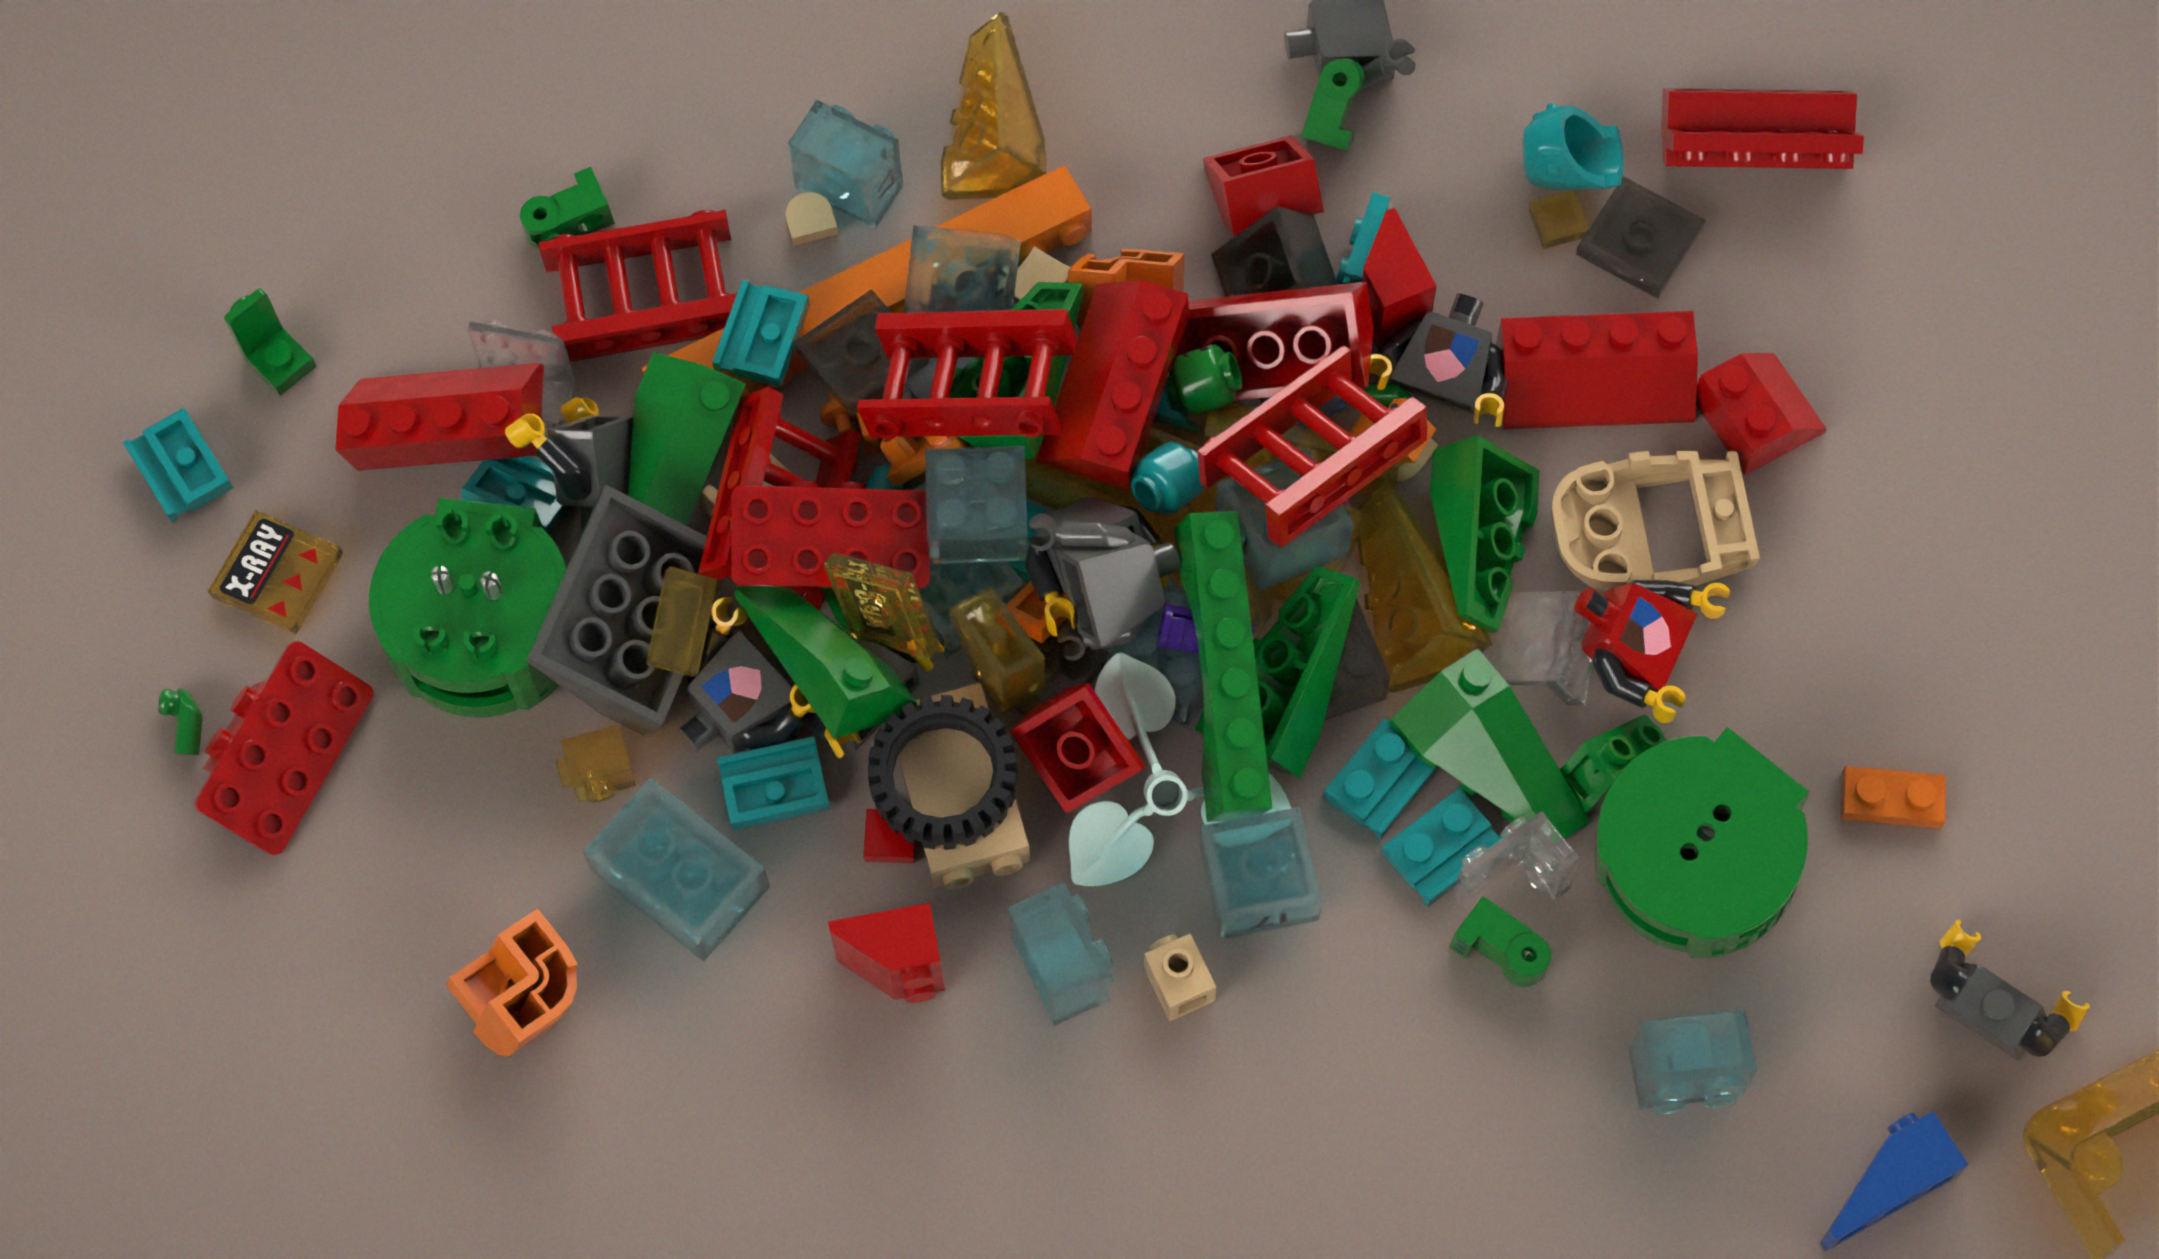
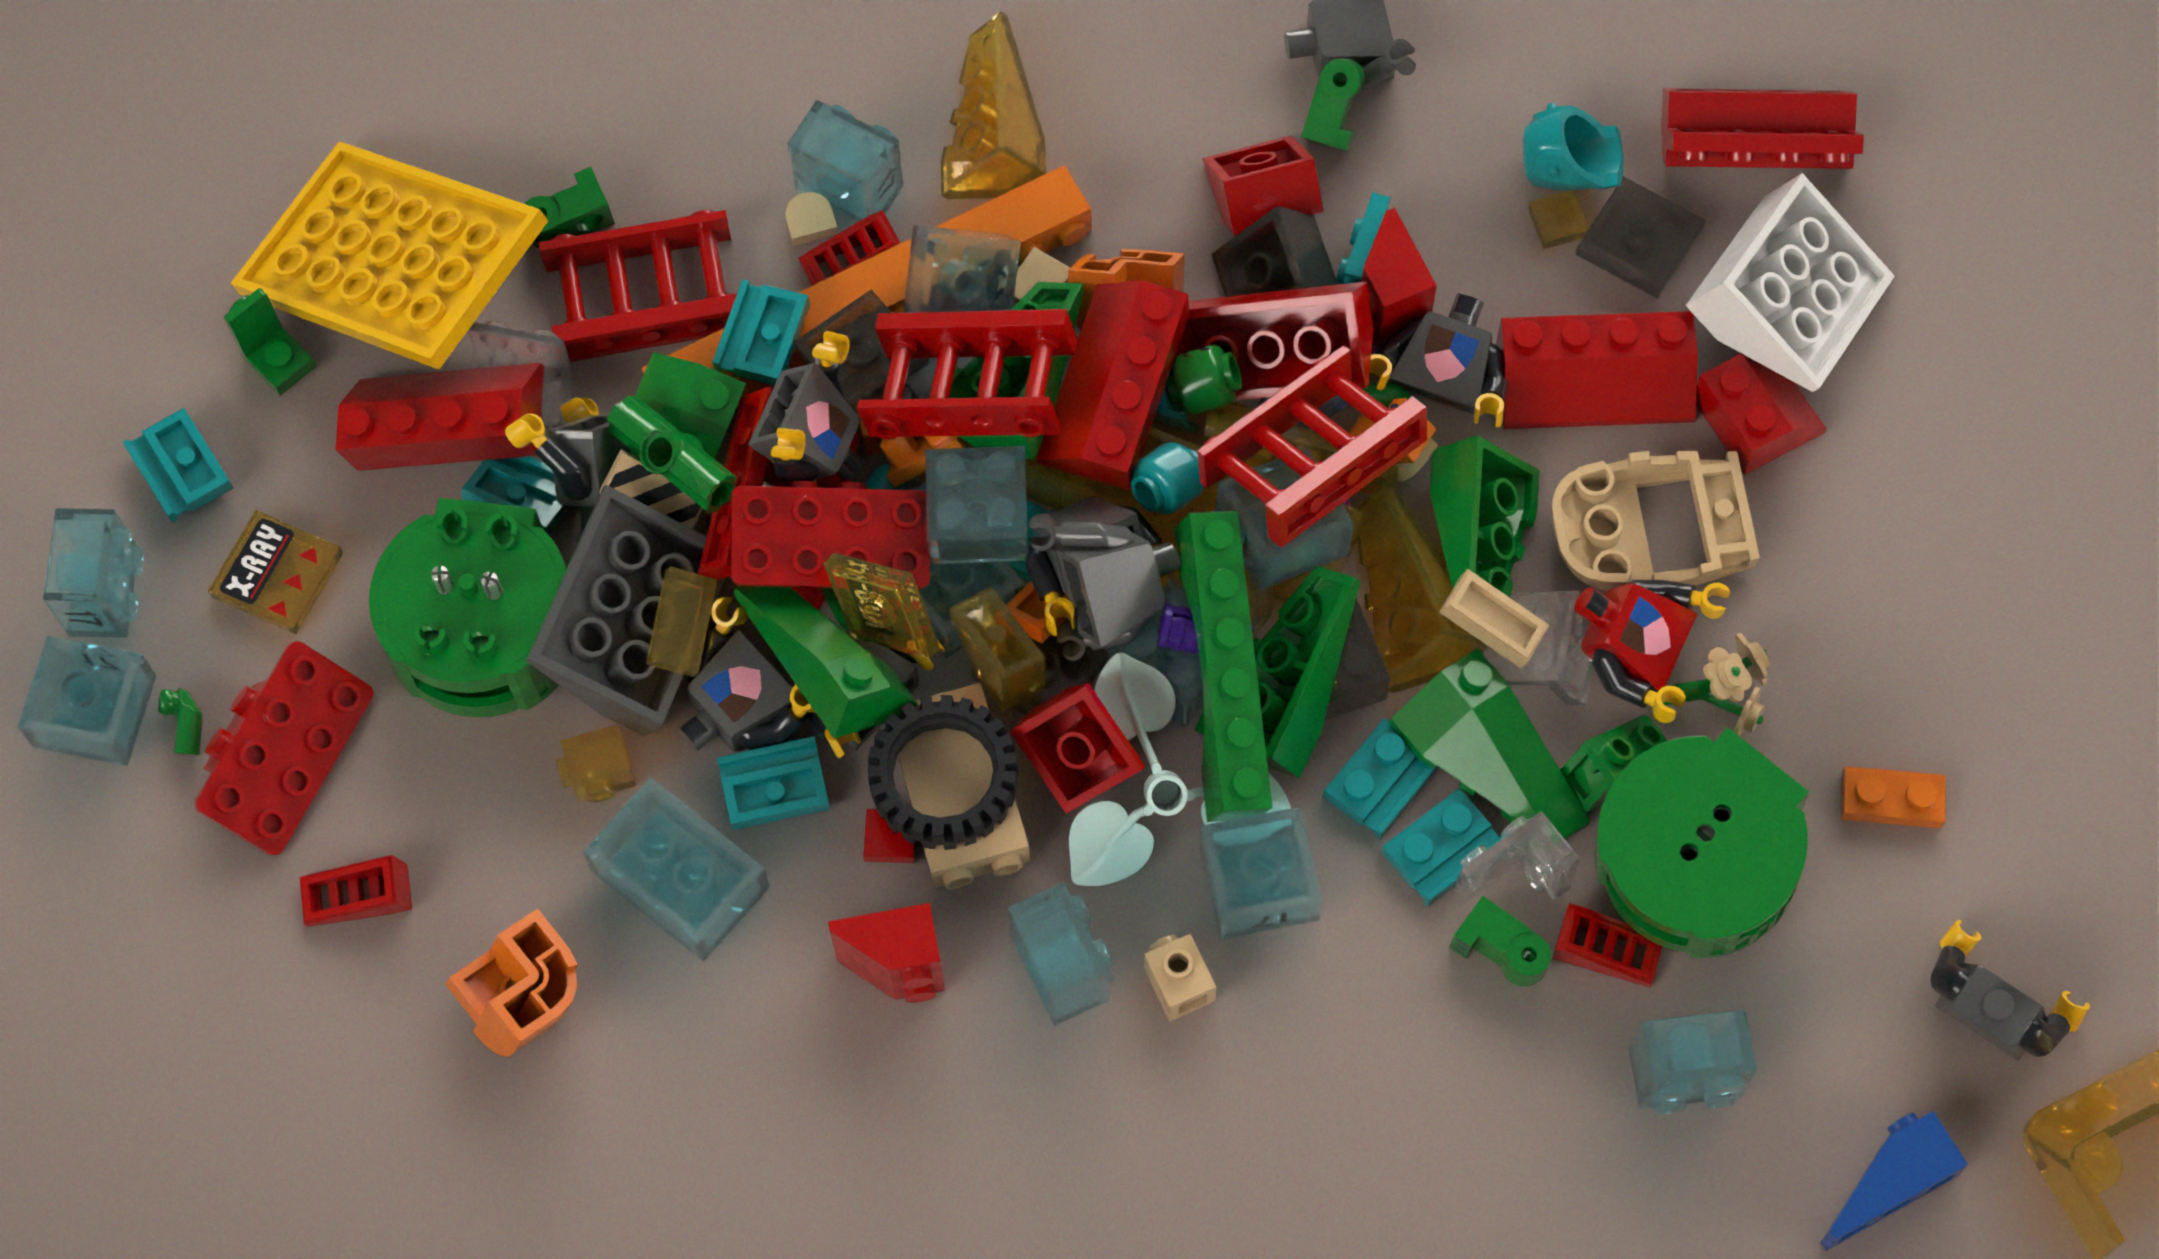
none -> clear light blue brick [17,636,157,766]
none -> clear light blue brick [43,508,144,638]
none -> yellow plate [230,141,548,370]
none -> red slope [299,855,412,927]
none -> tile [599,449,703,529]
none -> green piece [606,395,736,512]
none -> torso [748,331,862,482]
none -> red slope [798,210,900,286]
none -> tan tile [1439,569,1549,668]
none -> red slope [1552,903,1662,988]
none -> tan plant [1663,633,1770,737]
none -> white slope [1686,173,1895,392]

